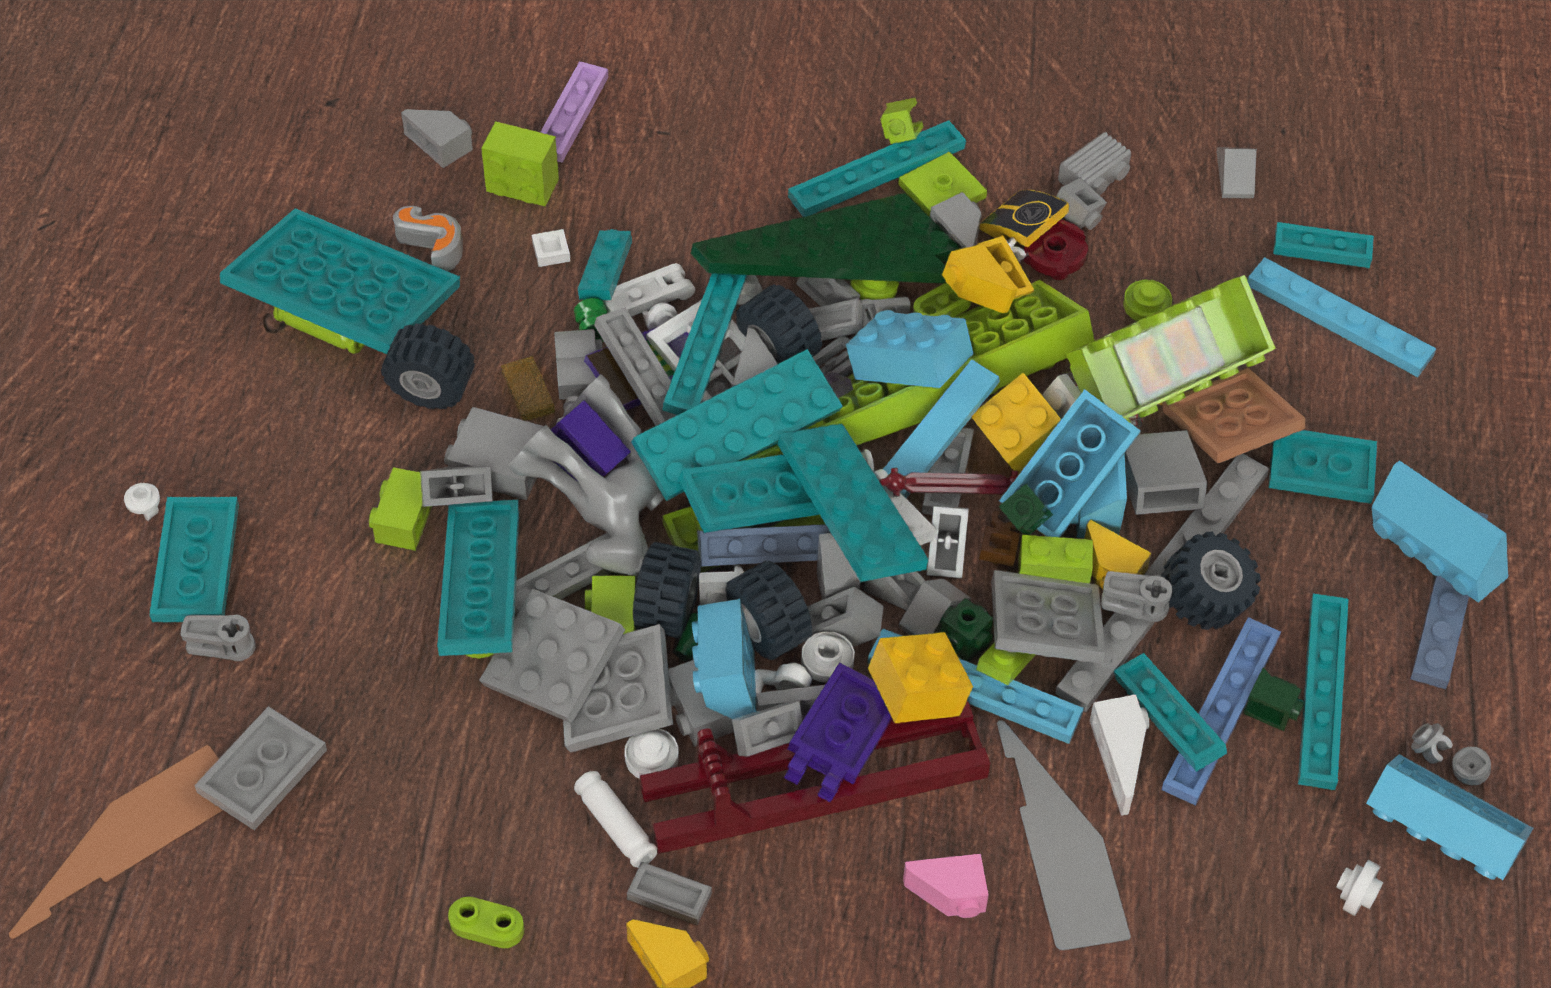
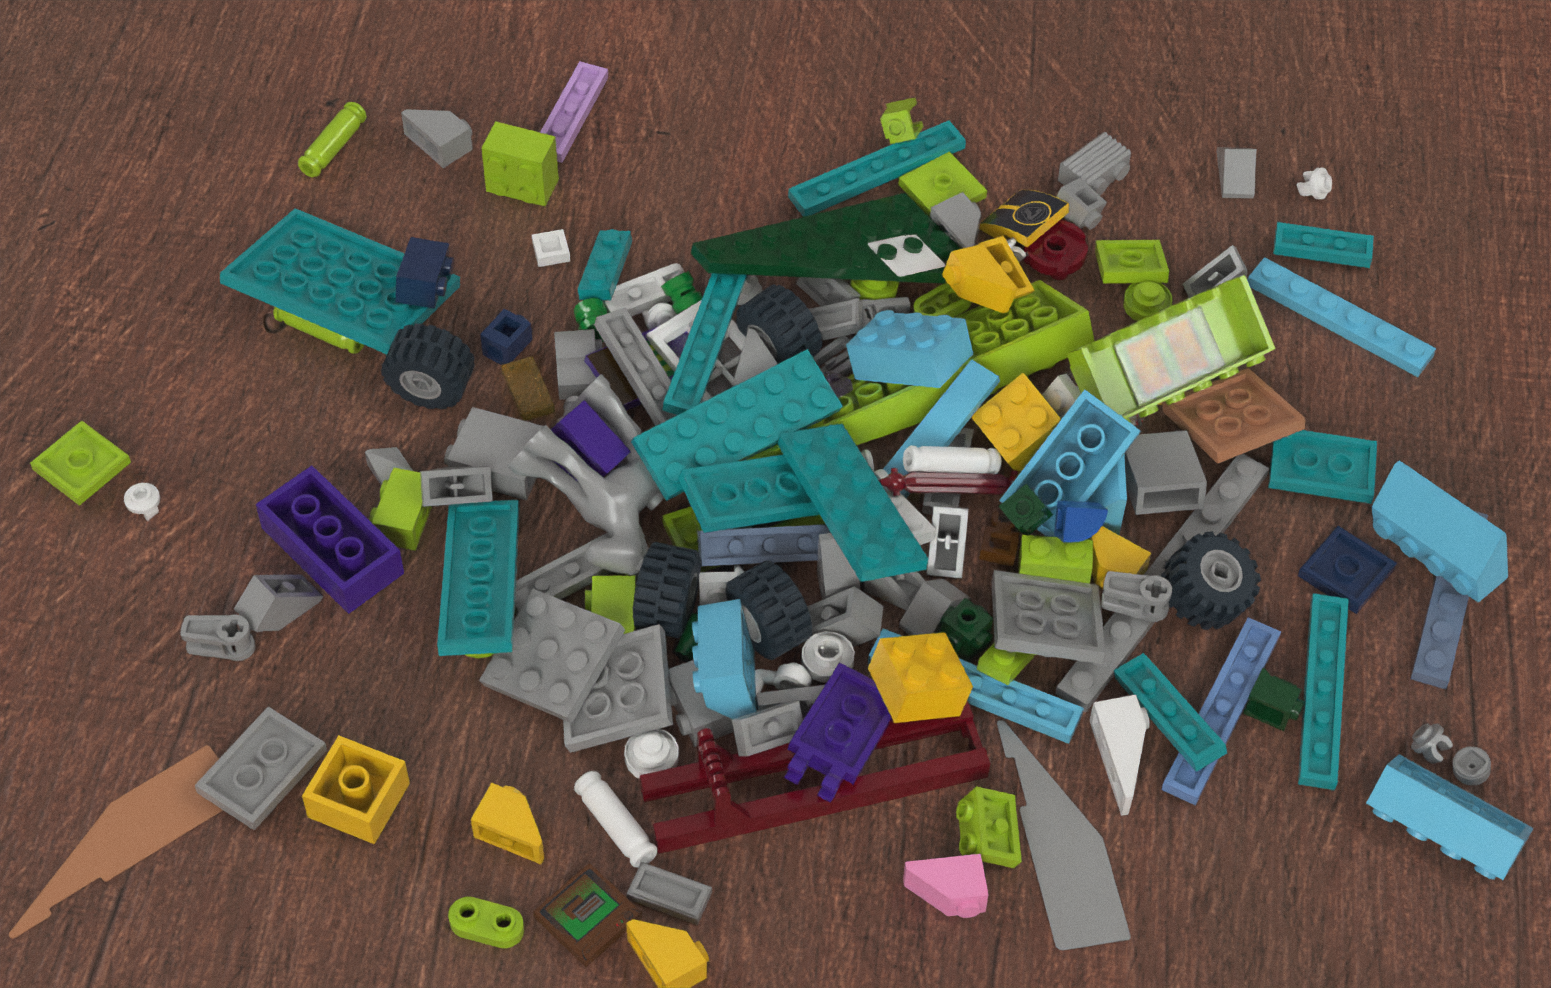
teal plate [149,497,239,622] -> none
light grey animal [393,206,463,271] -> none
white plate [1336,860,1383,916] -> none
none -> lime plate [30,421,131,506]
none -> light grey slope [234,575,323,632]
none -> dark purple brick [256,465,404,614]
none -> lime axle [298,102,367,177]
none -> yellow brick [302,735,410,844]
none -> light grey slope [365,447,413,485]
none -> dark blue brick [395,237,454,309]
none -> yellow slope [471,783,544,864]
none -> dark blue brick [480,309,533,369]
none -> reddish brown tile [533,863,642,967]
none -> green wheel [661,271,703,315]
none -> white sticker [868,235,946,277]
none -> white axle [903,445,1002,474]
none -> lime bracket [956,786,1022,868]
none -> blue brick [1054,500,1108,543]
none -> lime tile [1095,240,1169,284]
none -> light grey slope [1183,245,1248,298]
none -> white plate [1297,168,1332,199]
none -> dark blue tile [1298,526,1397,614]

